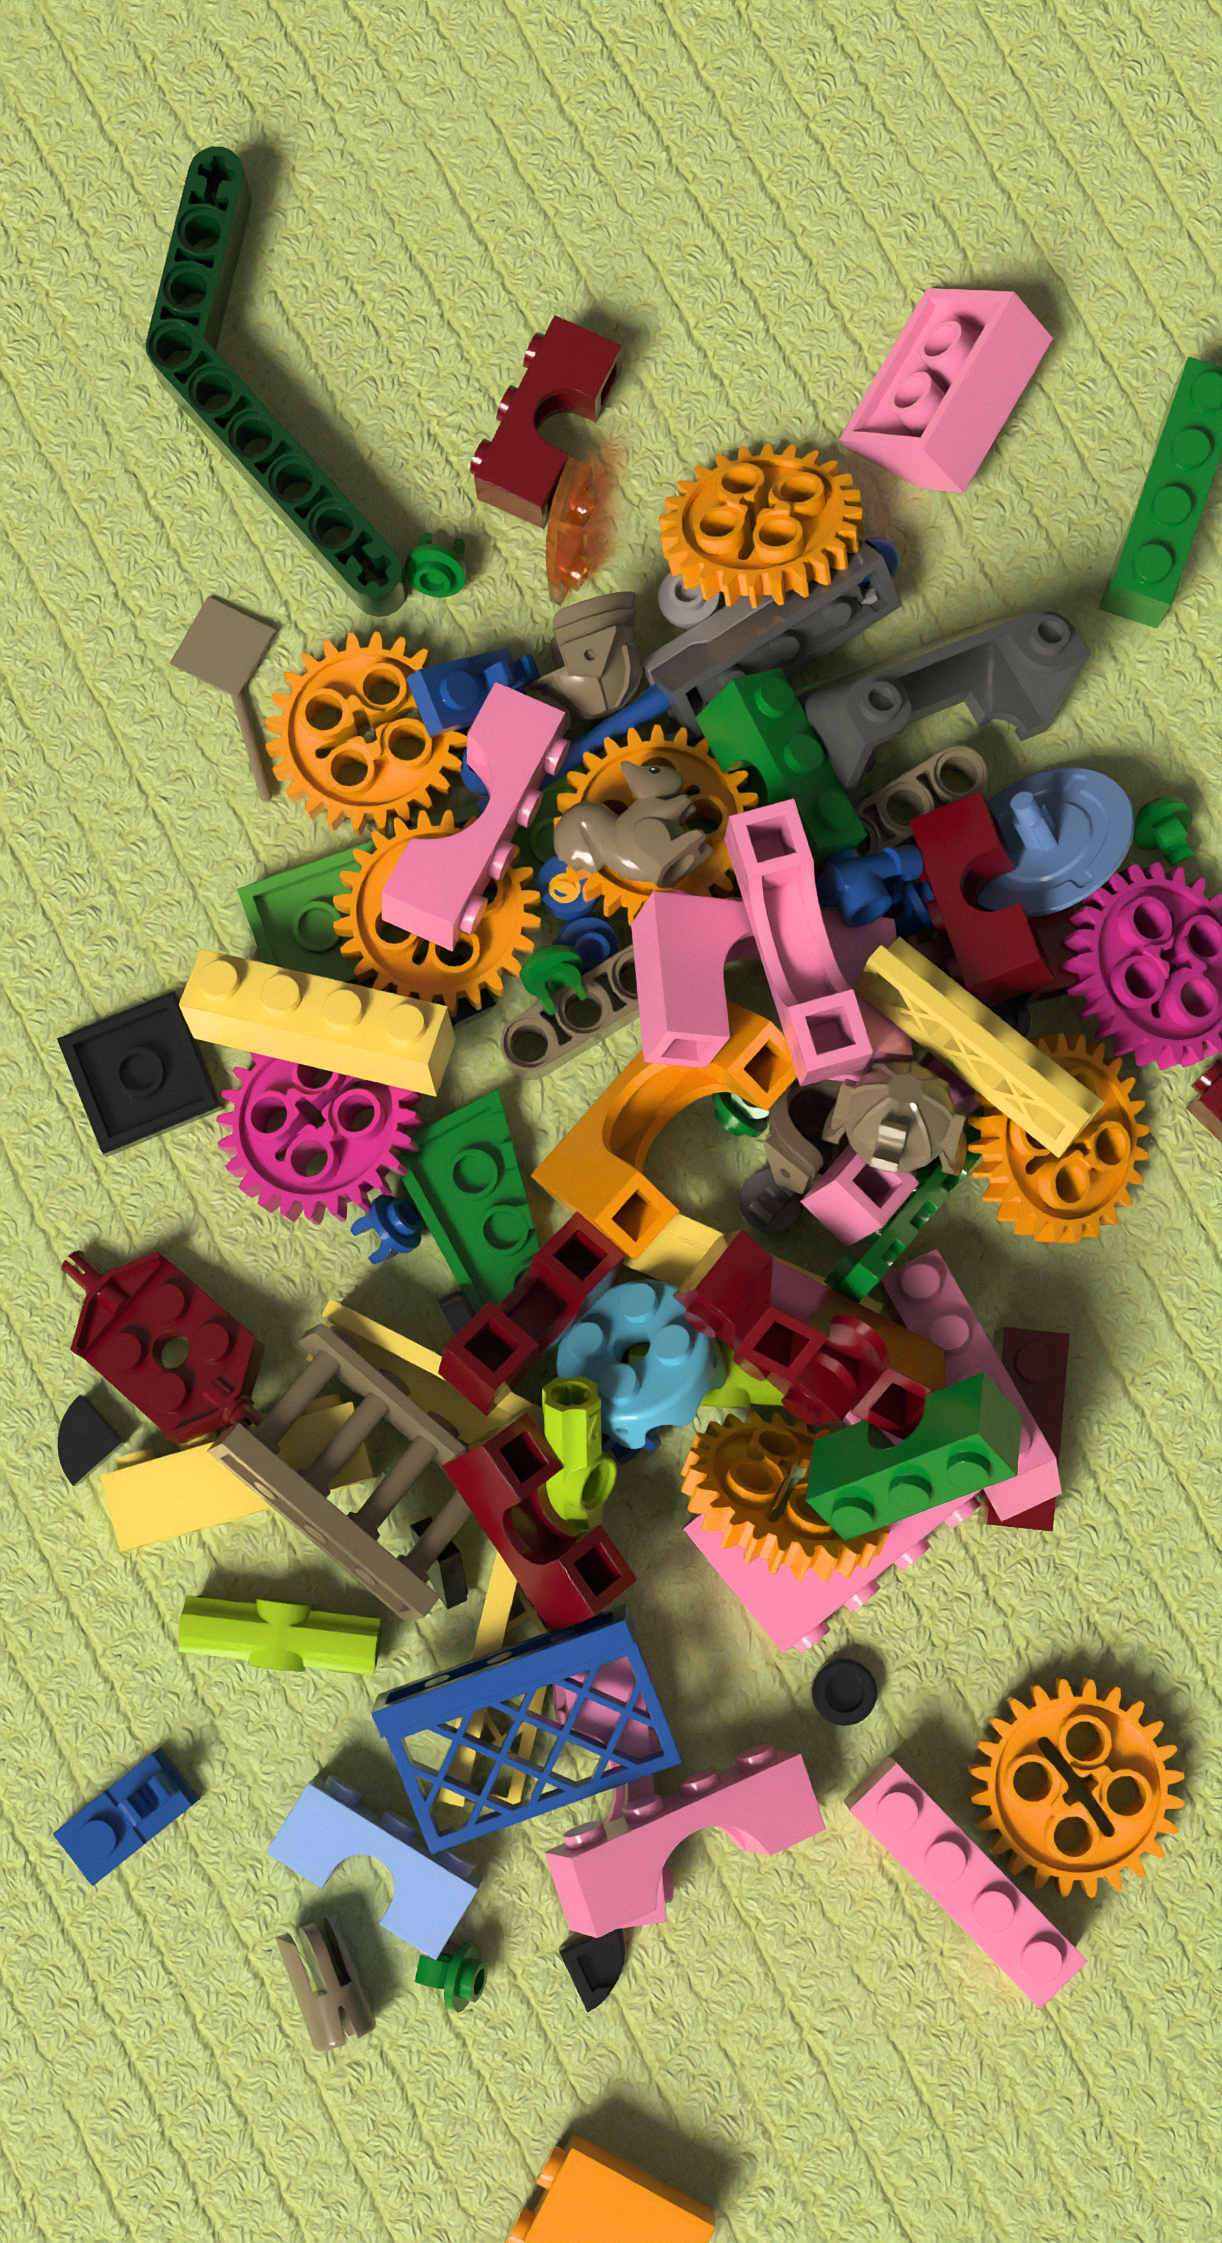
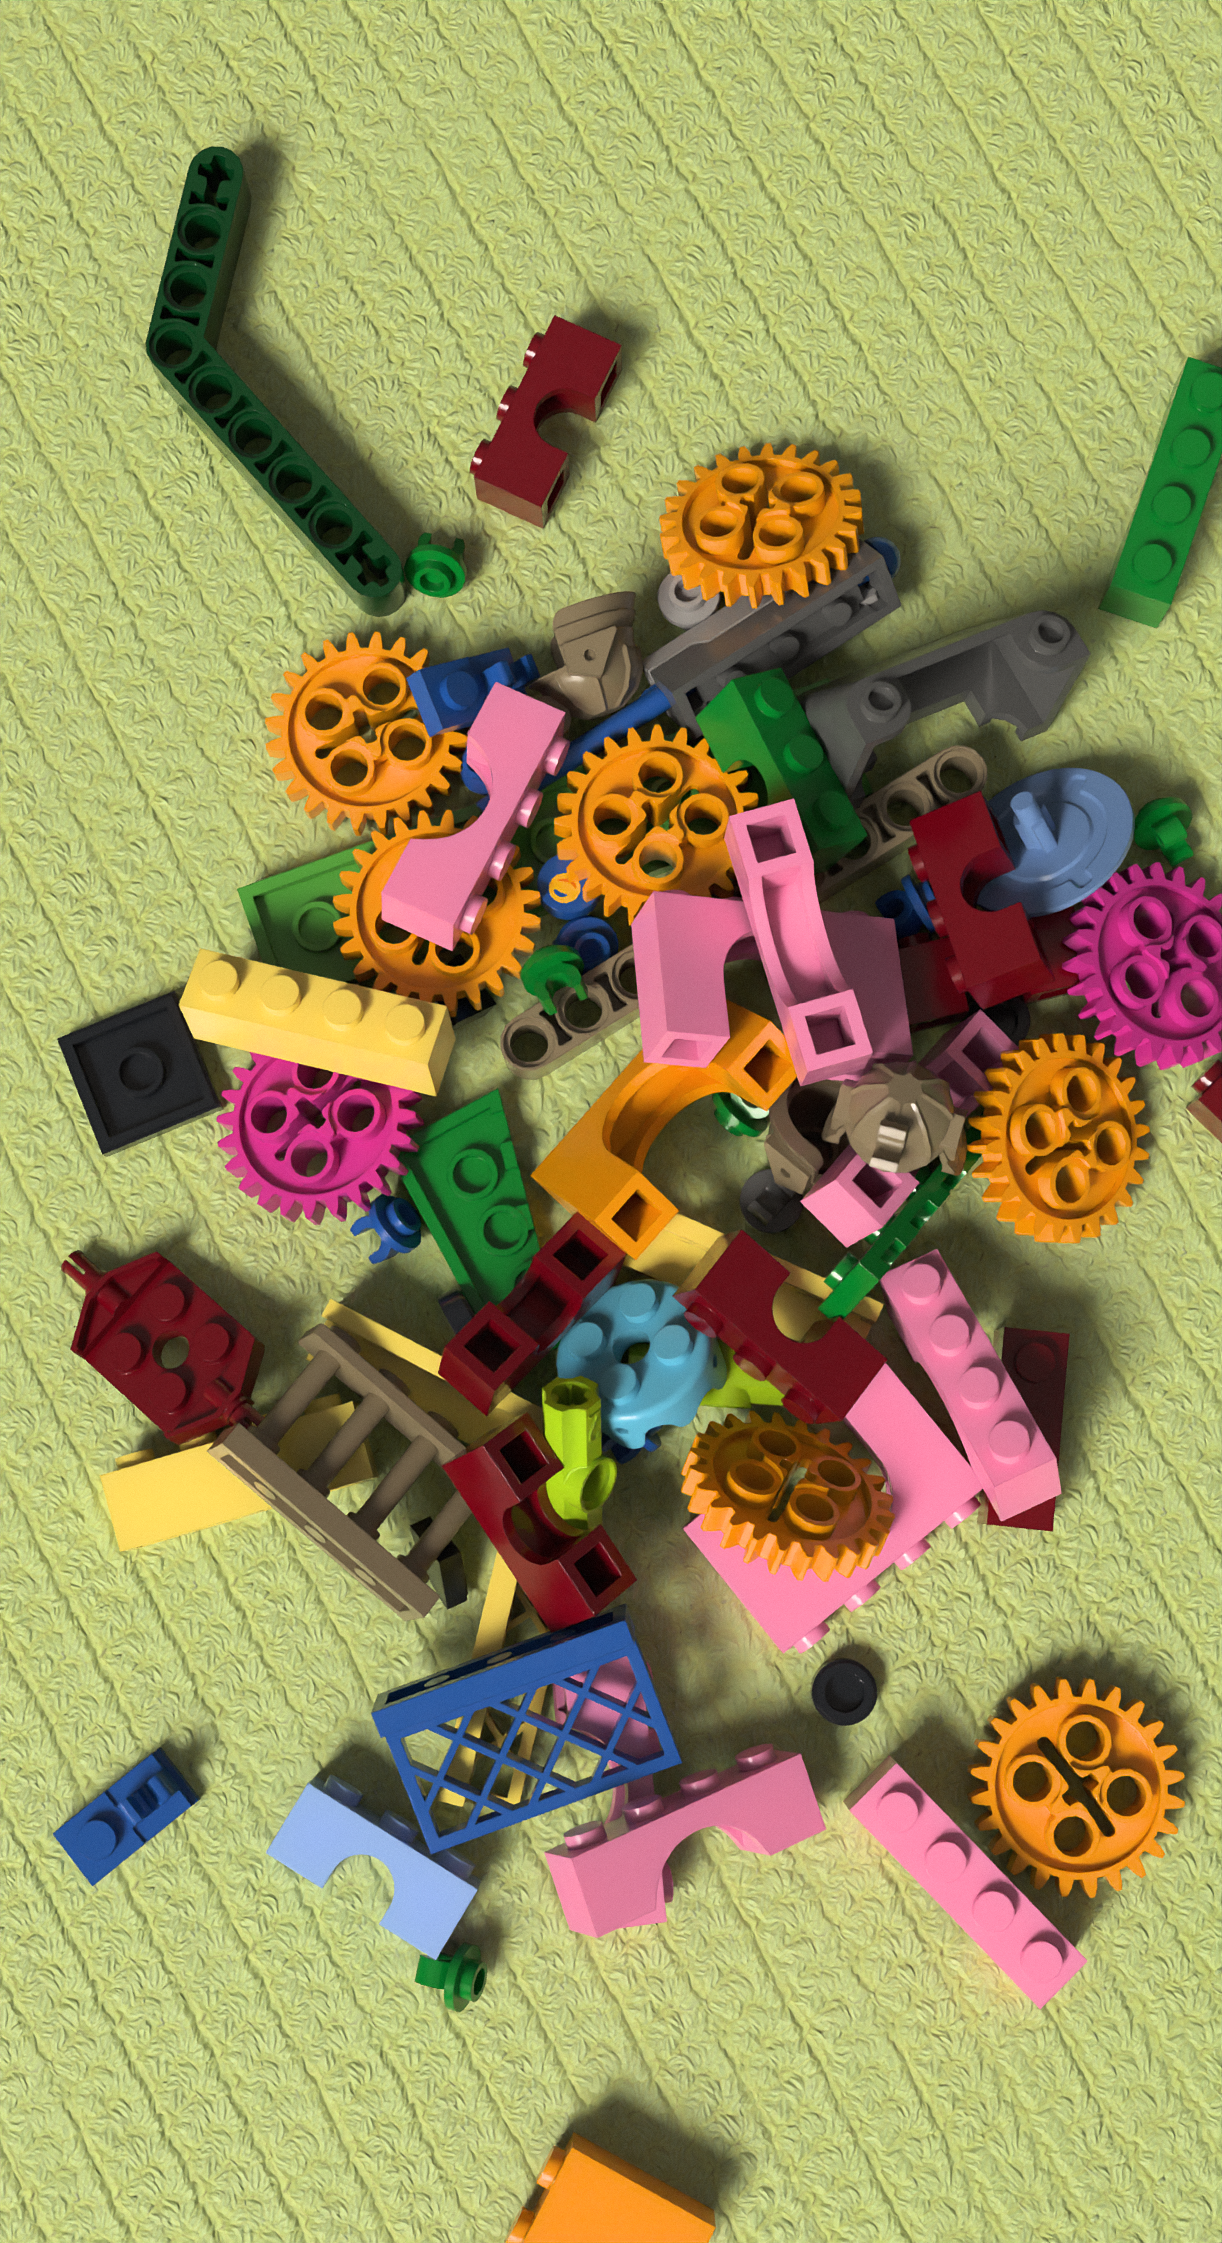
black tile [57,1394,126,1486] -> none
dark tan piece [170,596,277,802] -> none
lime piece [178,1595,382,1675] -> none
dark tan arm [275,1912,376,2052] -> none
clear orange slope [546,457,598,606] -> none
dark tan animal [553,761,713,888] -> none
black tile [559,1928,625,2013] -> none
dark red arch [734,1258,946,1440] -> none
green arch [805,1372,1022,1541] -> none
blue plate [815,845,923,928] -> none
bright pink slope [839,288,1053,494] -> none
light yellow fence [854,936,1105,1158] -> none

